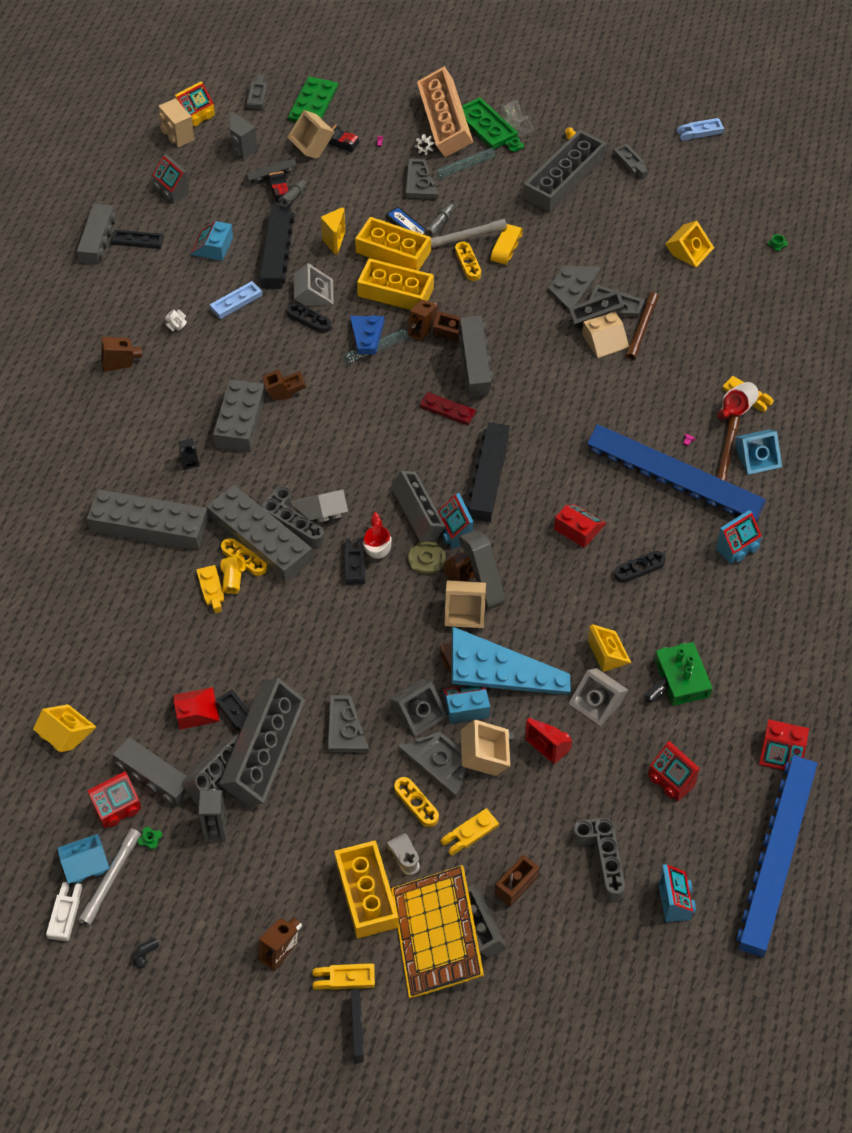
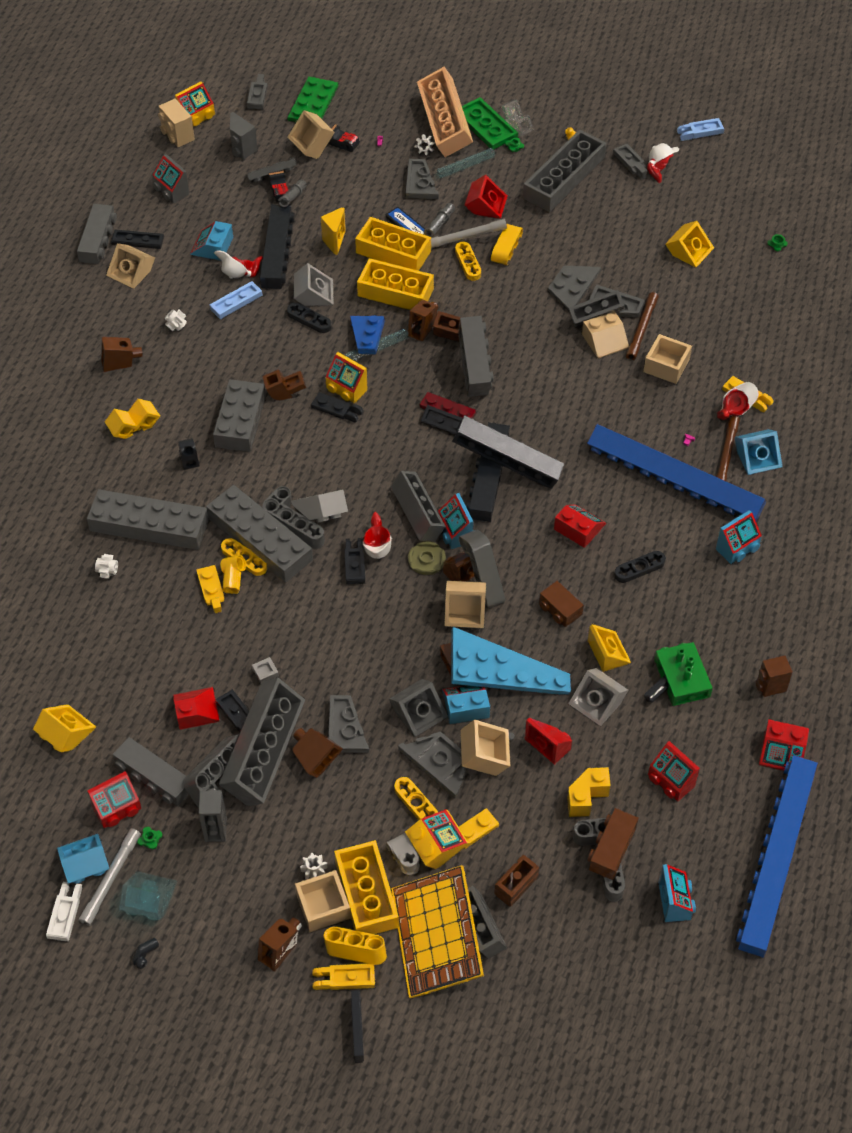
none -> white gear [95,554,118,579]
none -> yellow brick [105,399,160,439]
none -> tan slope [106,244,155,289]
none -> clear light blue slope [119,871,177,920]
none -> white hair [214,251,263,279]
none -> light grey plate [252,657,279,684]
none -> reddish brown torso [293,728,343,778]
none -> tan piece [295,870,351,932]
none -> white gear [300,853,327,879]
none -> black hinge [311,392,363,423]
none -> yellow beam [324,927,387,965]
none -> slope [326,352,367,403]
none -> slope [405,810,469,869]
none -> black tile [420,405,462,435]
none -> brick [452,415,564,489]
none -> red slope [465,175,508,219]
none -> reddish brown brick [539,581,584,627]
none -> yellow brick [567,768,611,817]
none -> reddish brown brick [587,808,639,880]
none -> tan piece [644,334,692,384]
none -> hair [647,143,679,183]
none -> reddish brown brick [756,656,793,697]

